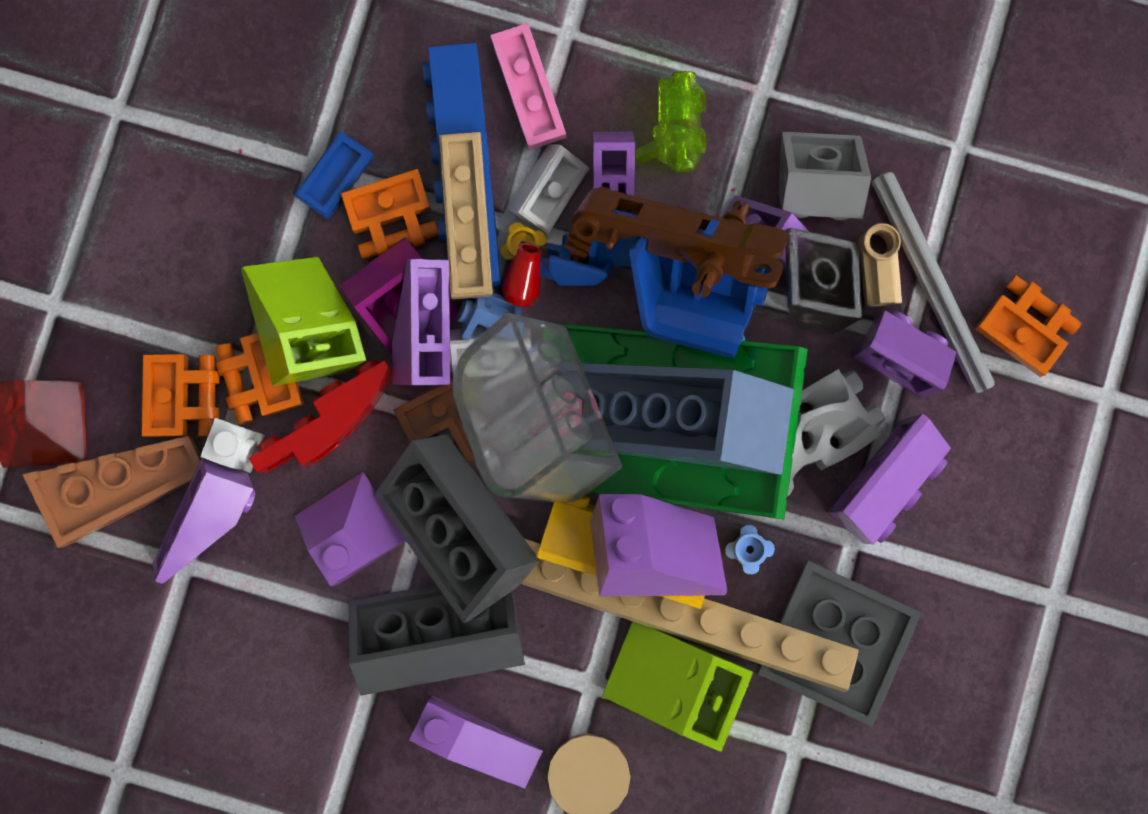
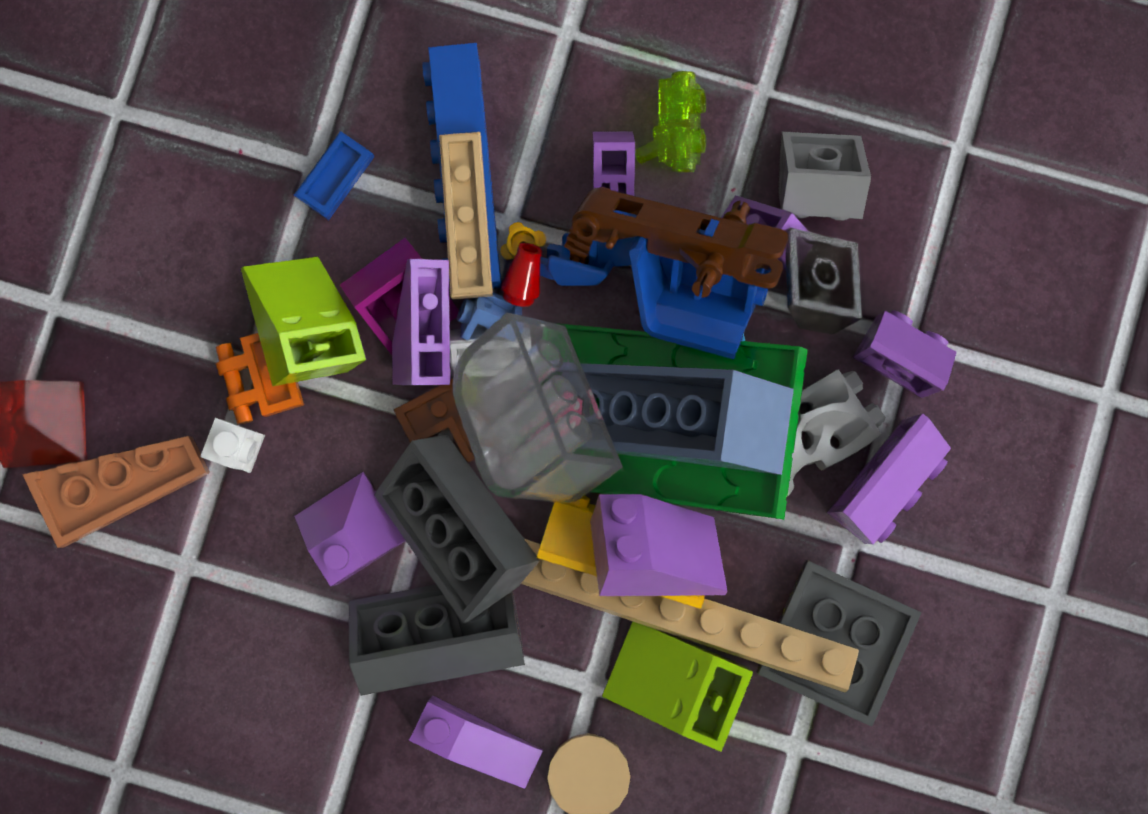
orange plate [142,354,220,437] -> none
medium lavender slope [152,458,255,584] -> none
red slope [249,360,392,474] -> none
orange plate [341,169,439,260] -> none
bright pink plate [490,23,566,150] -> none
white slope [508,144,590,234] -> none
light blue plate [725,525,775,574] -> none
tan piece [856,223,902,307] -> none
light grey axle [872,172,995,394] -> none
orange plate [975,275,1082,377] -> none

